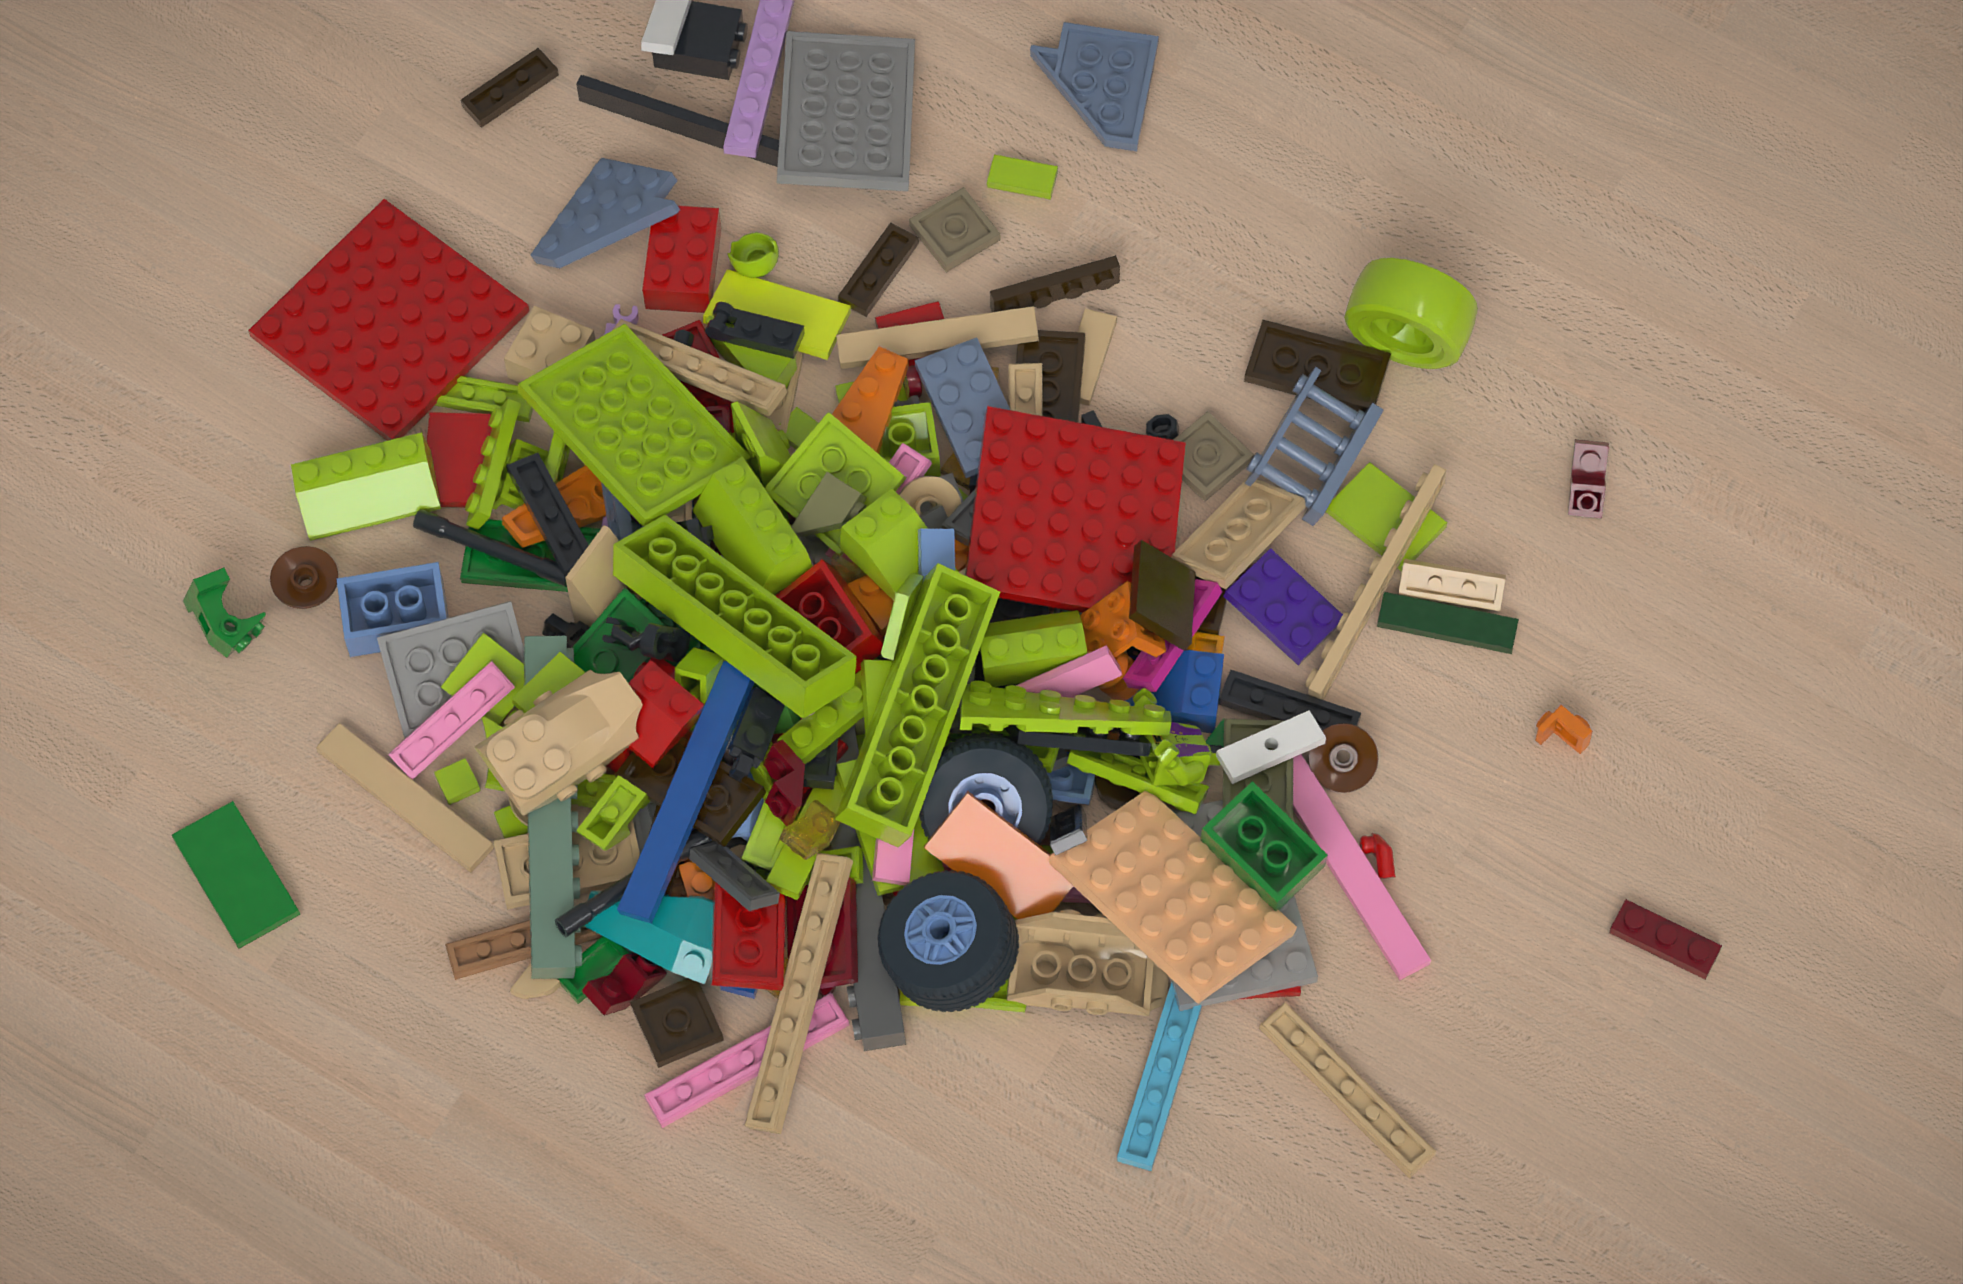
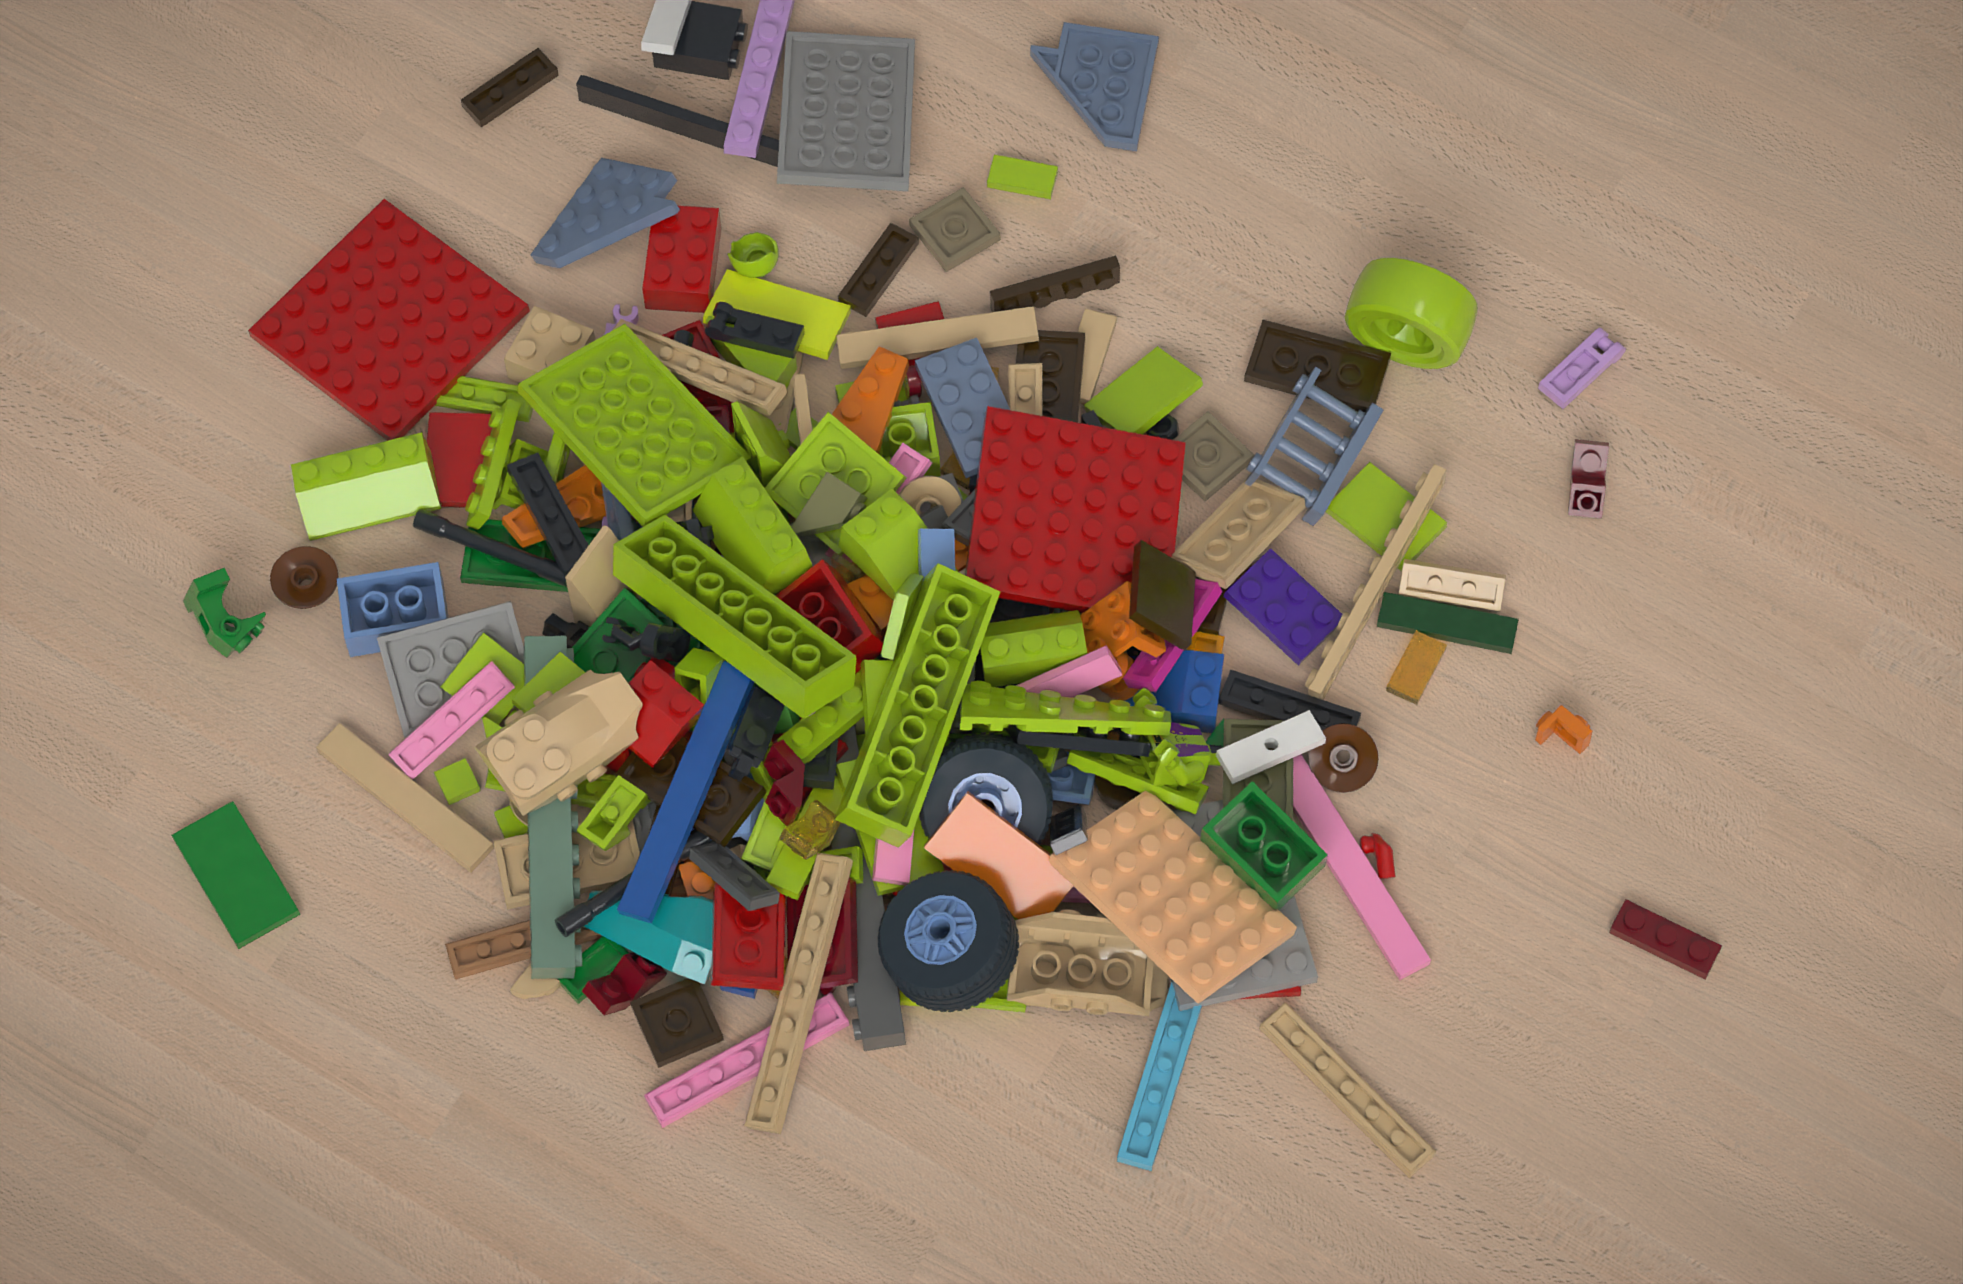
none -> tan tile [792,373,813,445]
none -> lime tile [1084,346,1203,434]
none -> clear yellow tile [1386,631,1447,705]
none -> lavender plate [1538,328,1626,409]

